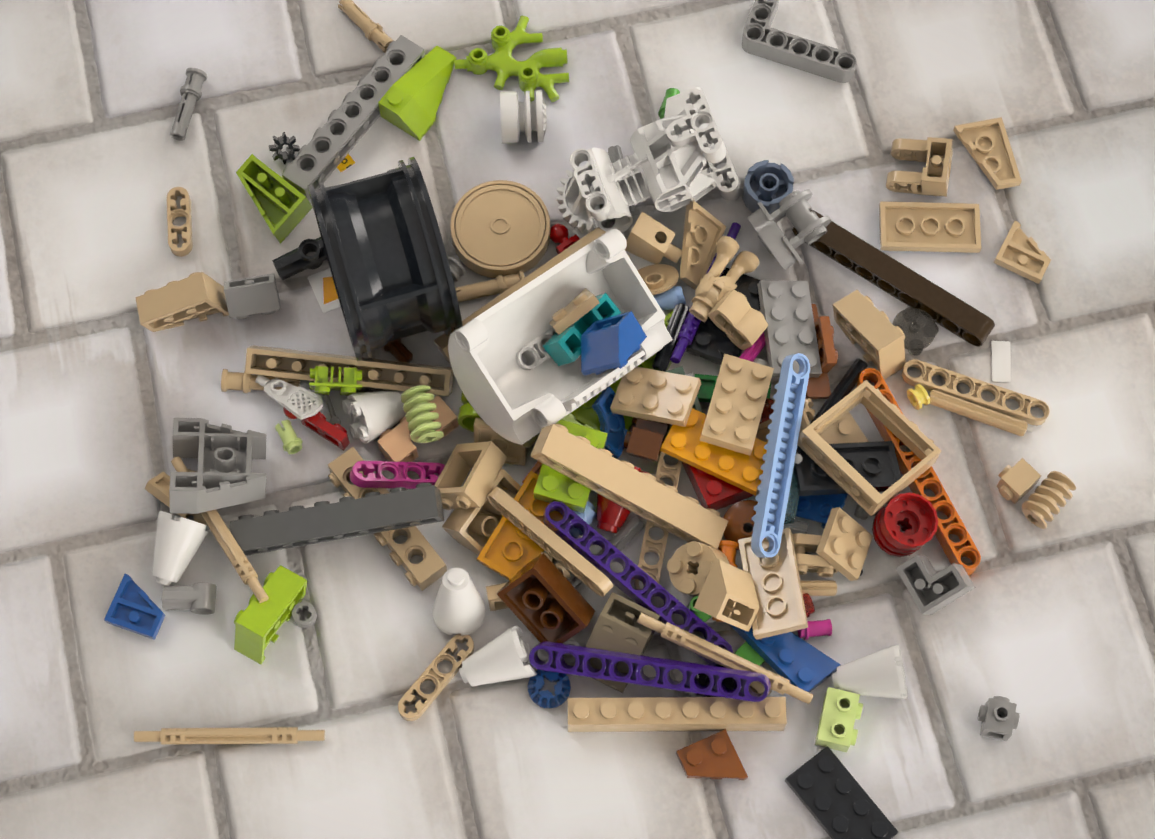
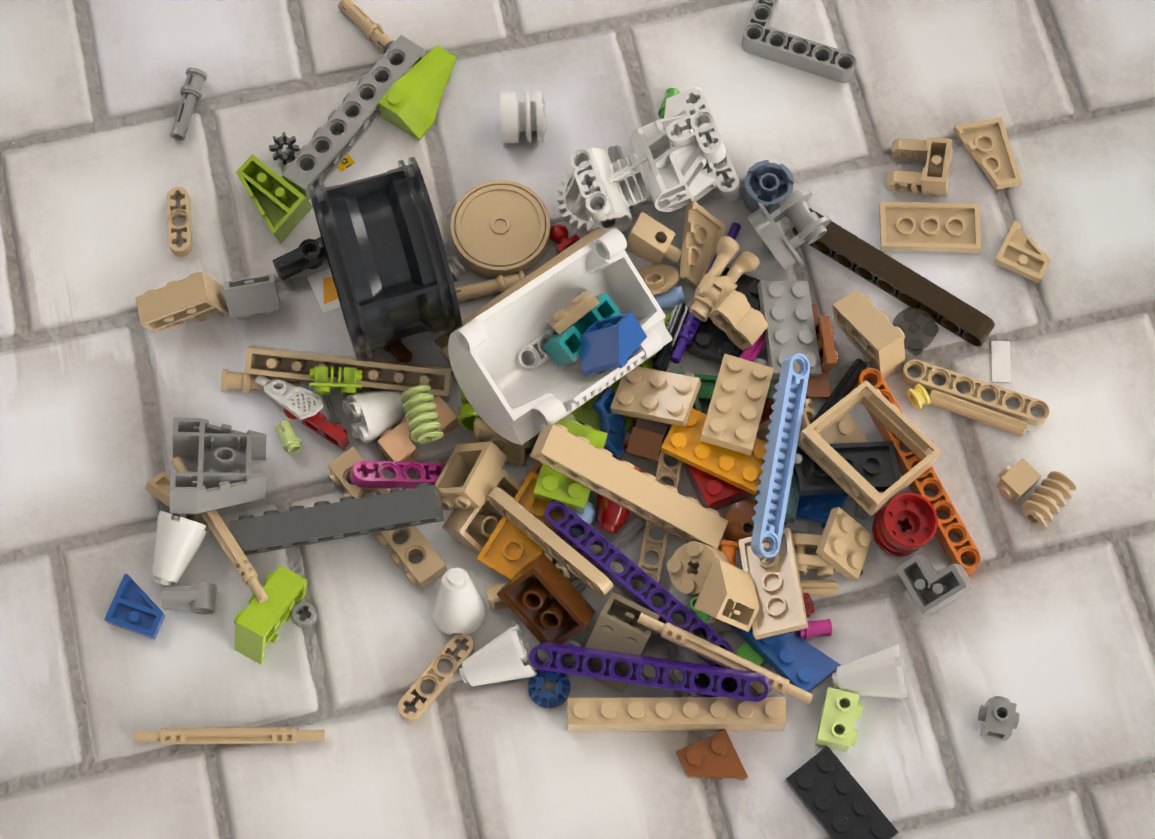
lime plant [454,15,569,102] -> none

